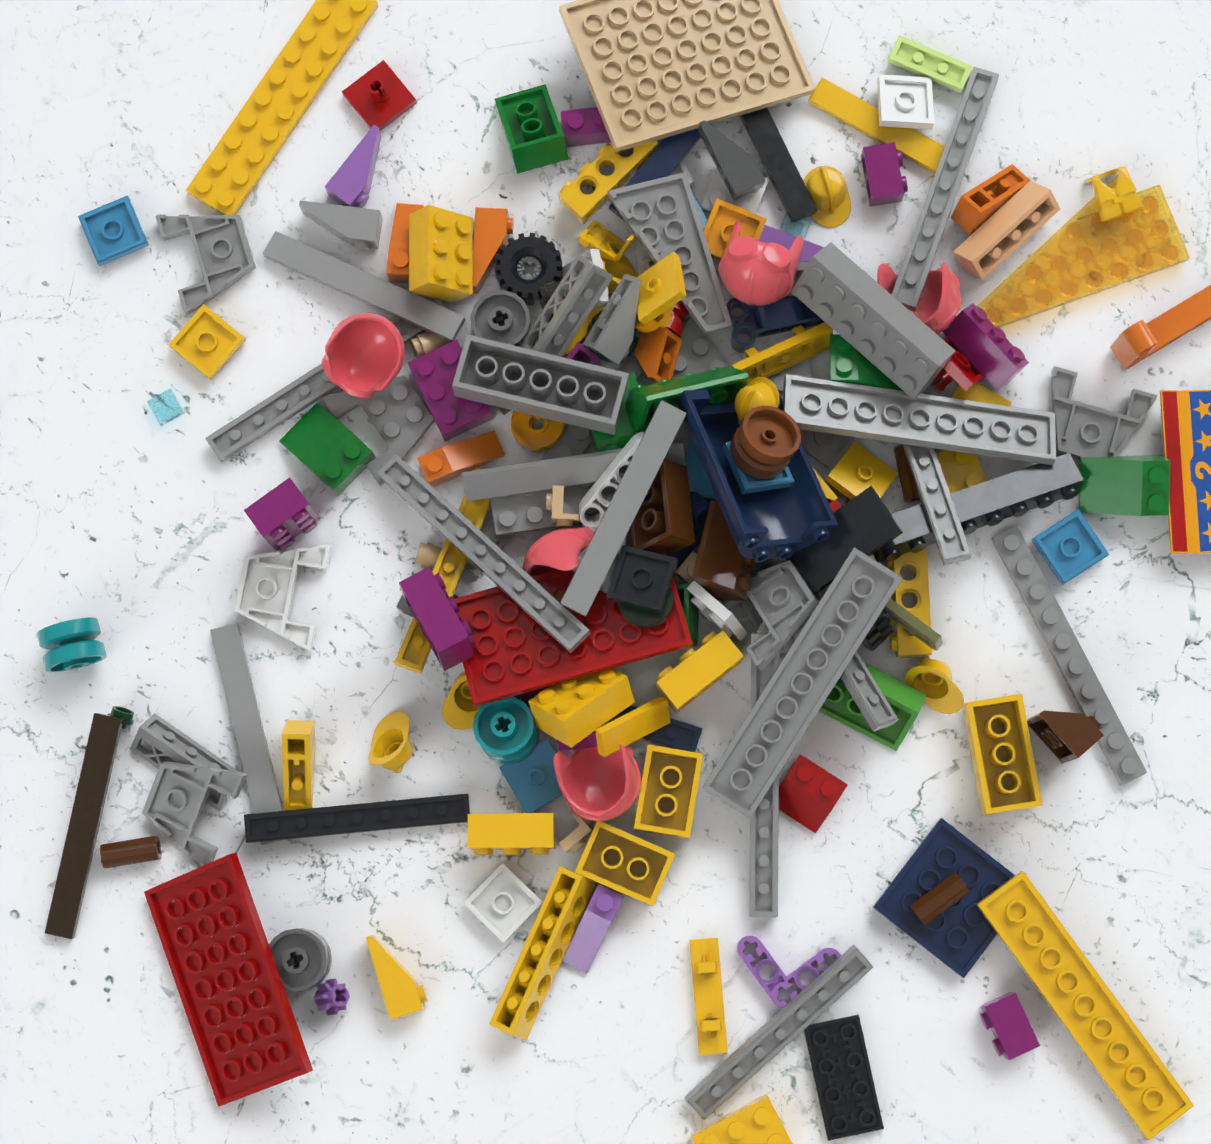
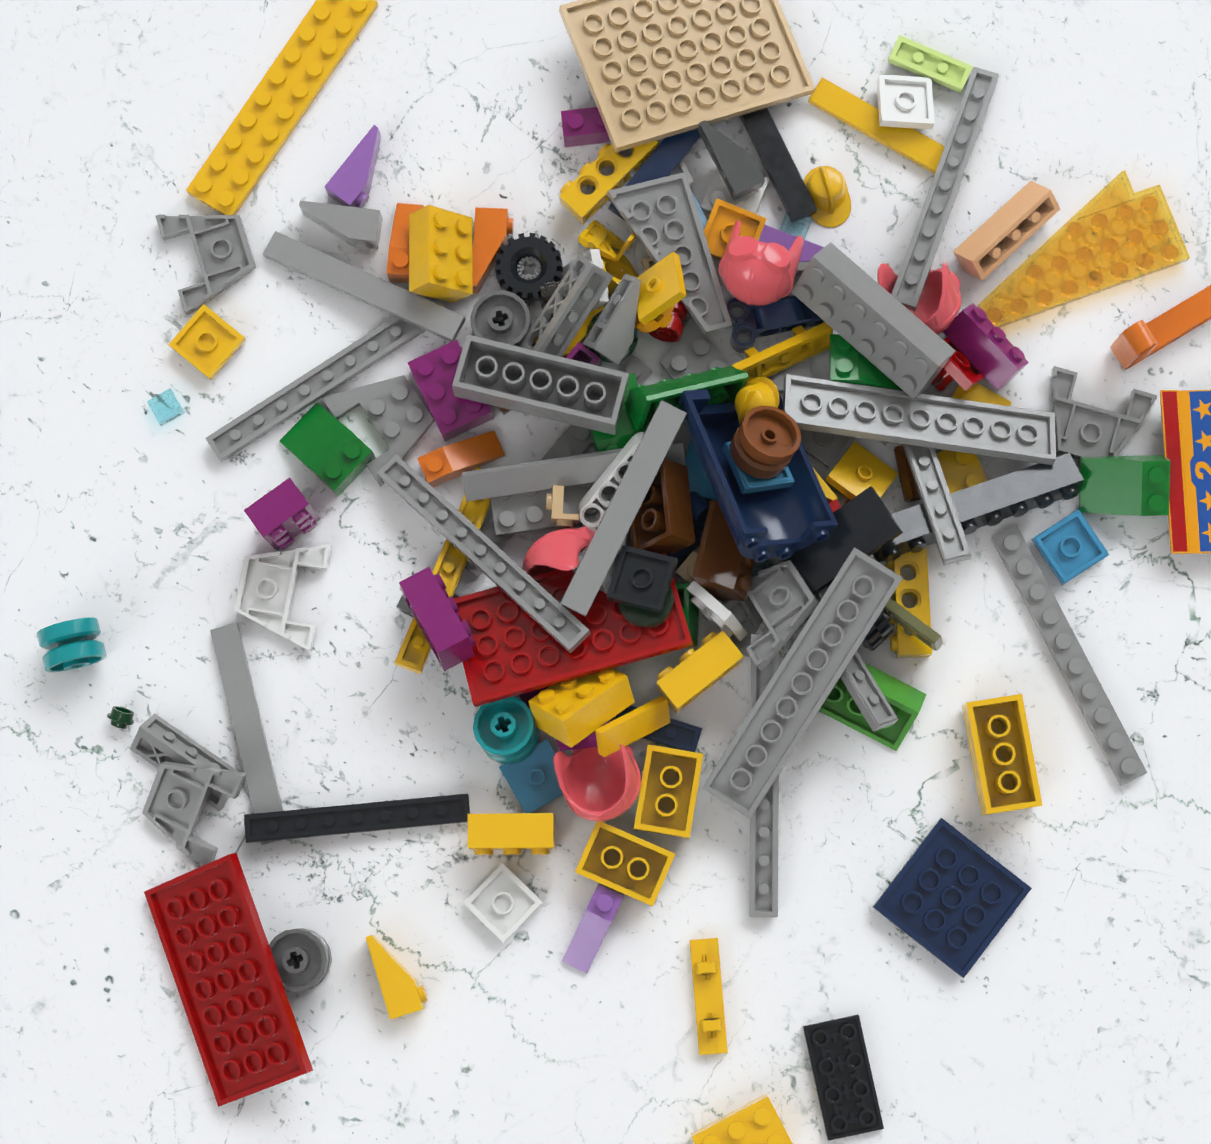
dark brown tile [45,713,123,939] -> none
dark azure plate [78,195,149,266] -> none
reddish brown axle [100,836,162,868] -> none
yellow slope [282,720,315,810] -> none
medium lavender gear [314,979,350,1016] -> none
coral piece [321,313,405,398] -> none
red tile [342,60,417,131] -> none
yellow piece [368,711,413,773] -> none
tan cone [410,333,450,358] -> none
tan cone [415,542,442,569] -> none
yellow piece [442,671,480,730] -> none
yellow brick [489,866,596,1040] -> none
green slope [495,84,569,174] -> none
light orange plate [511,411,566,453] -> none
tan bracket [558,810,592,853] -> none
orange slope [634,328,682,383] -> none
light grey tile [684,944,873,1120] -> none
medium lavender beam [737,936,841,1008] -> none
red slope [779,754,848,833] -> none
magenta brick [861,142,908,207] -> none
yellow piece [905,656,964,714] -> none
reddish brown axle [909,872,970,926] -> none
orange slope [950,164,1031,235] -> none
yellow plate [976,871,1194,1140] -> none
magenta brick [979,992,1040,1060] -> none
reddish brown slope [1027,710,1104,764] -> none
yellow piece [1084,166,1143,222] -> none

